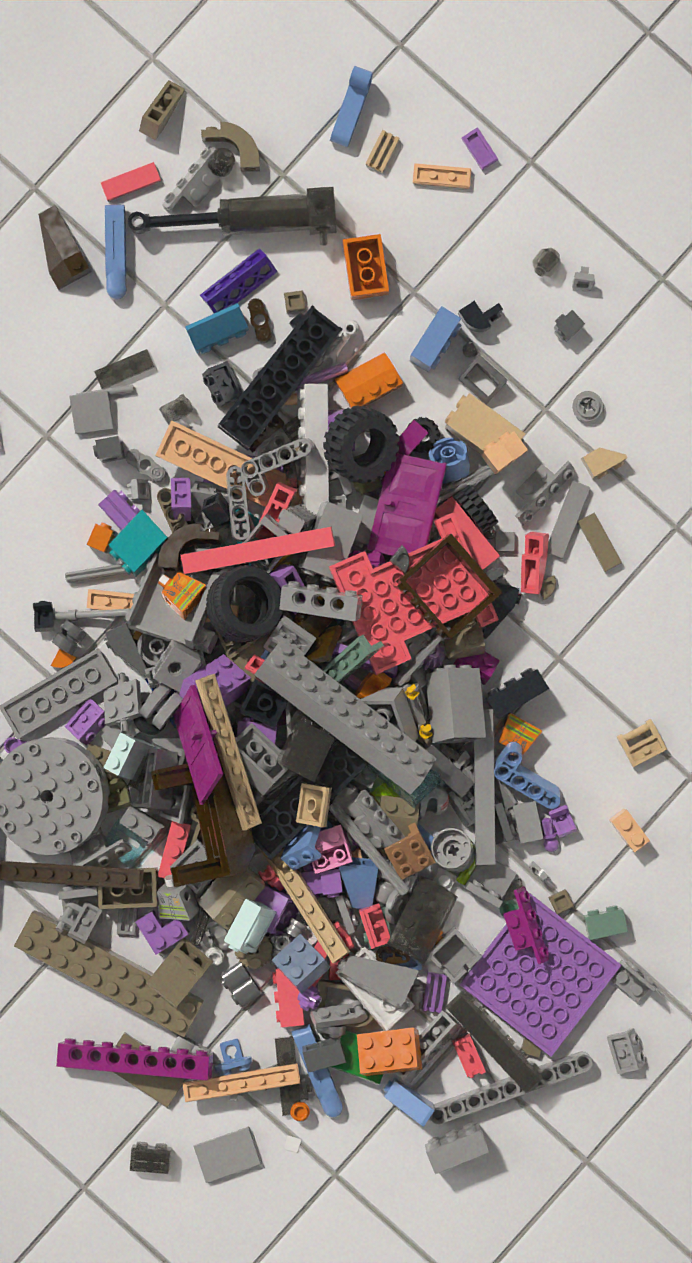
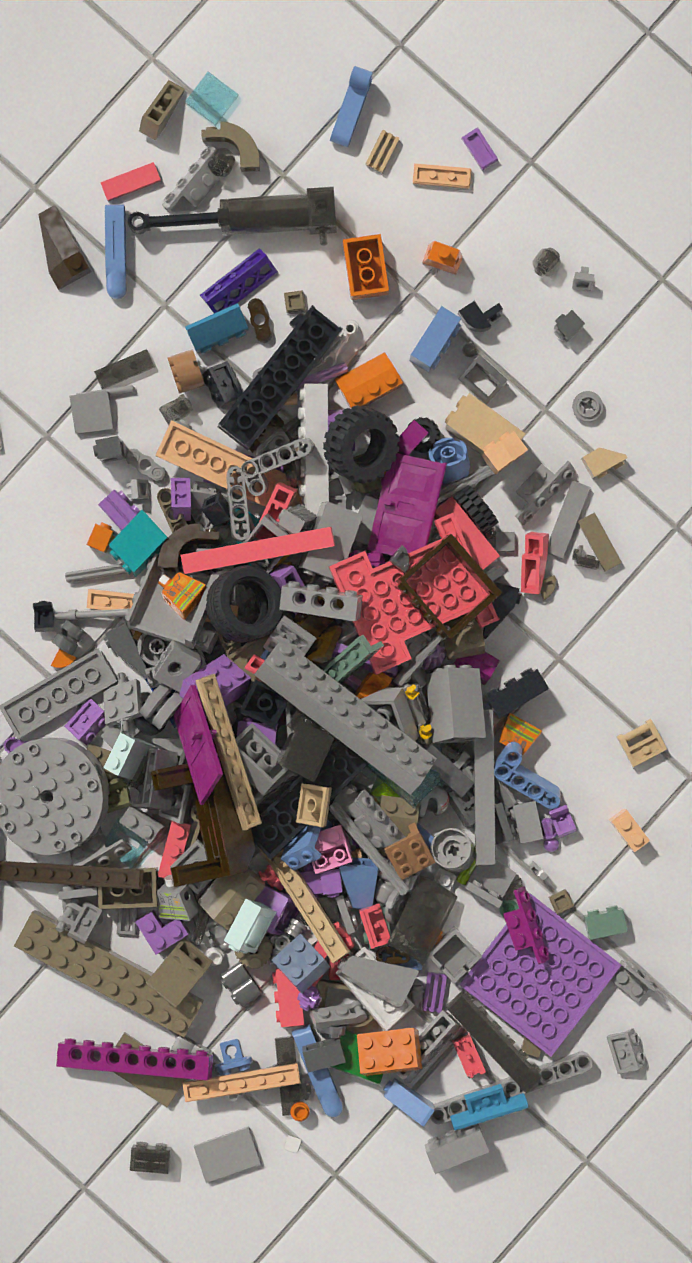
none -> medium nougat brick [168,349,205,394]
none -> clear light blue tile [185,72,239,126]
none -> orange torso [422,241,463,275]
none -> dark azure bracket [450,1084,529,1130]
none -> clear smoke bracket [572,545,600,570]

